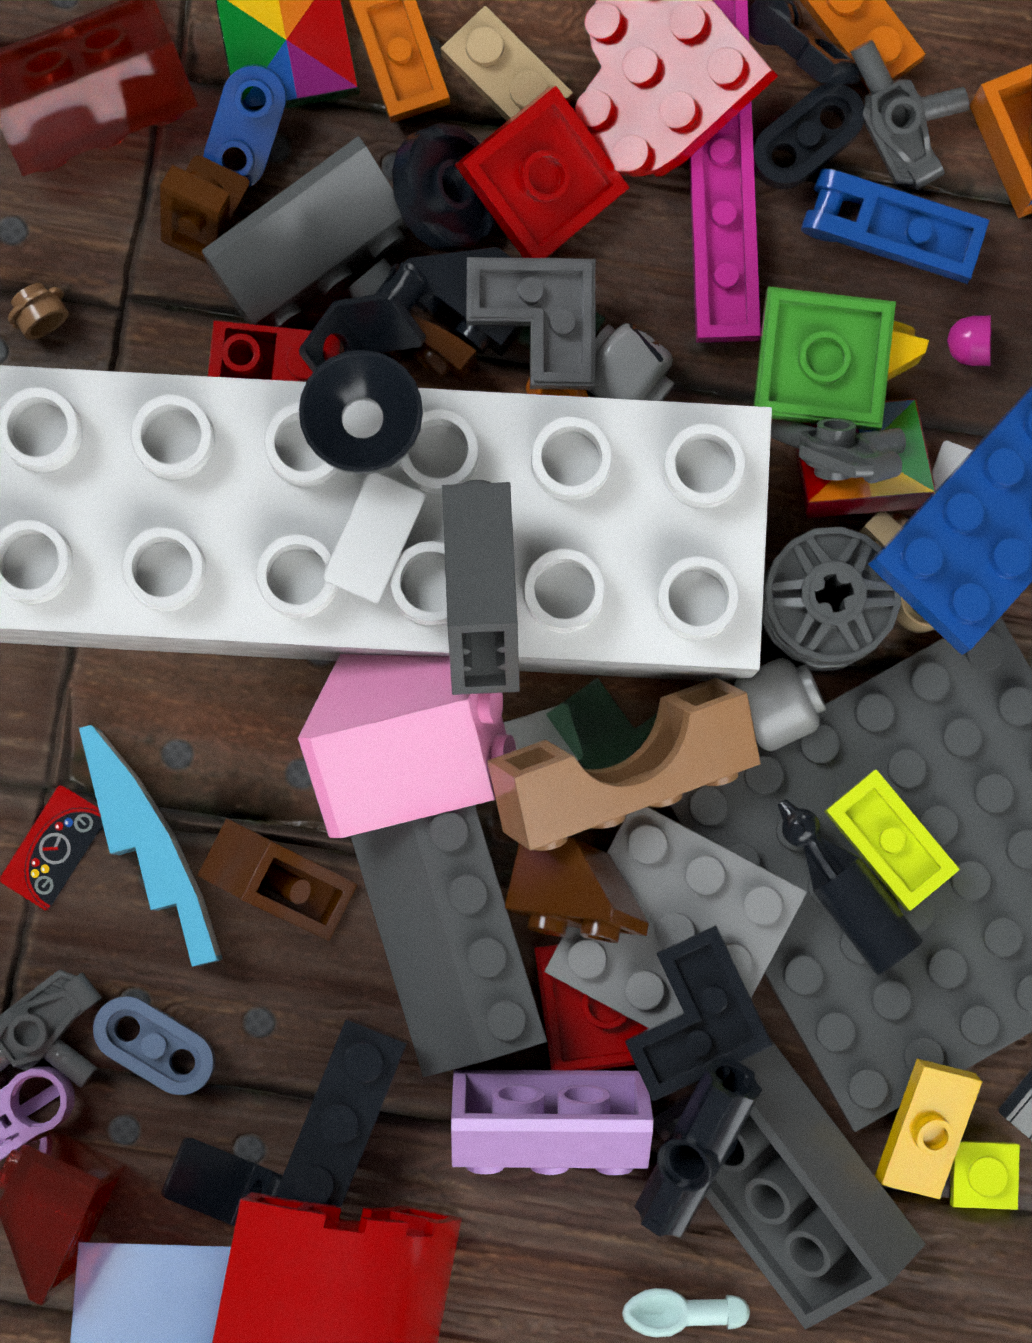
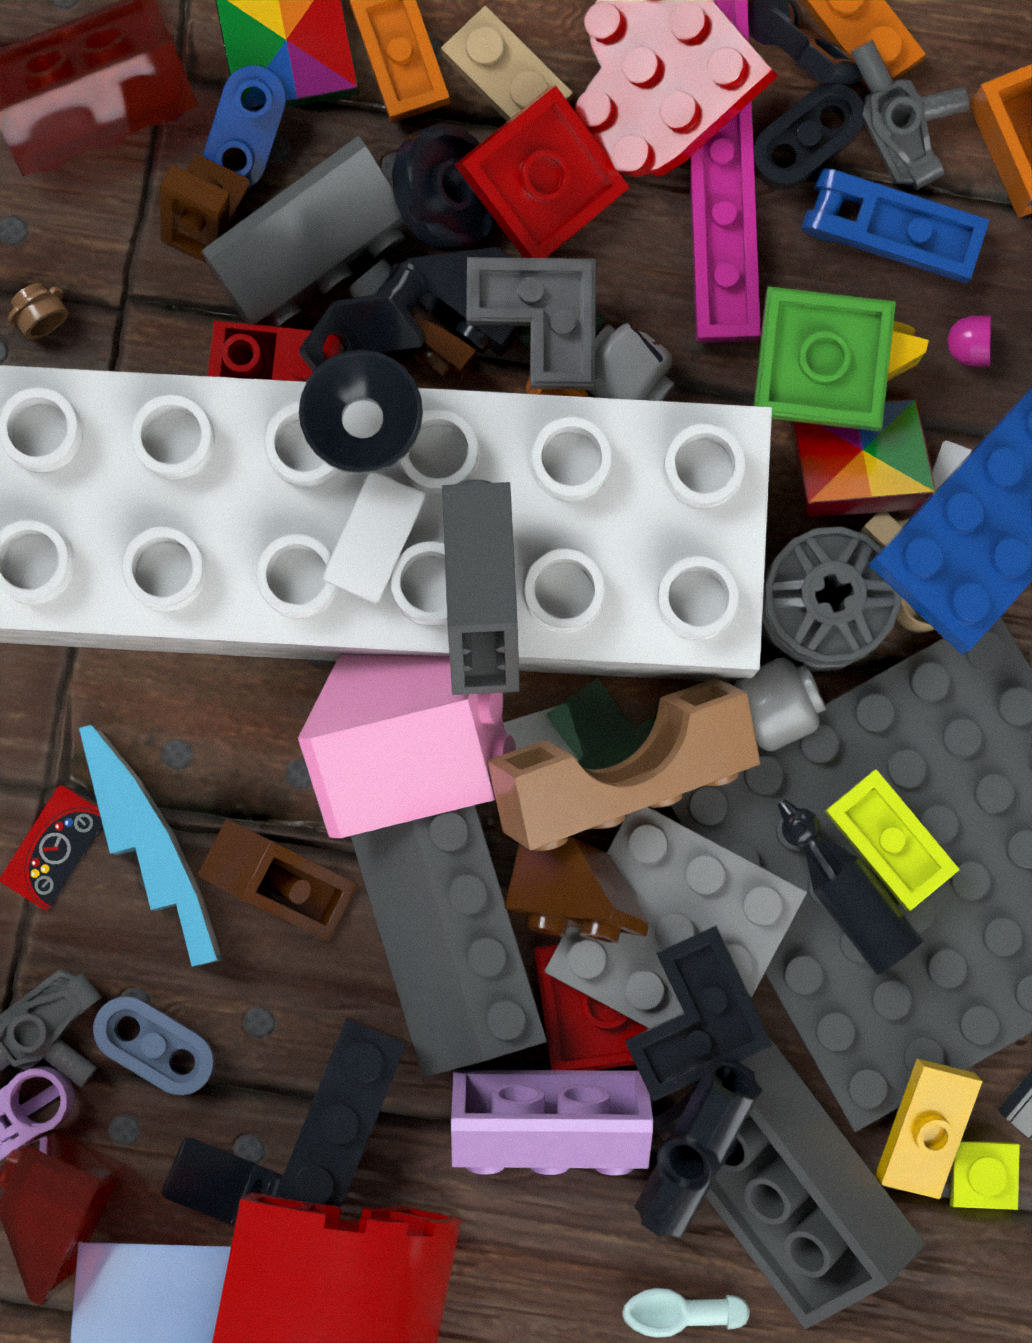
dark grey piece [771,418,906,484] -> none

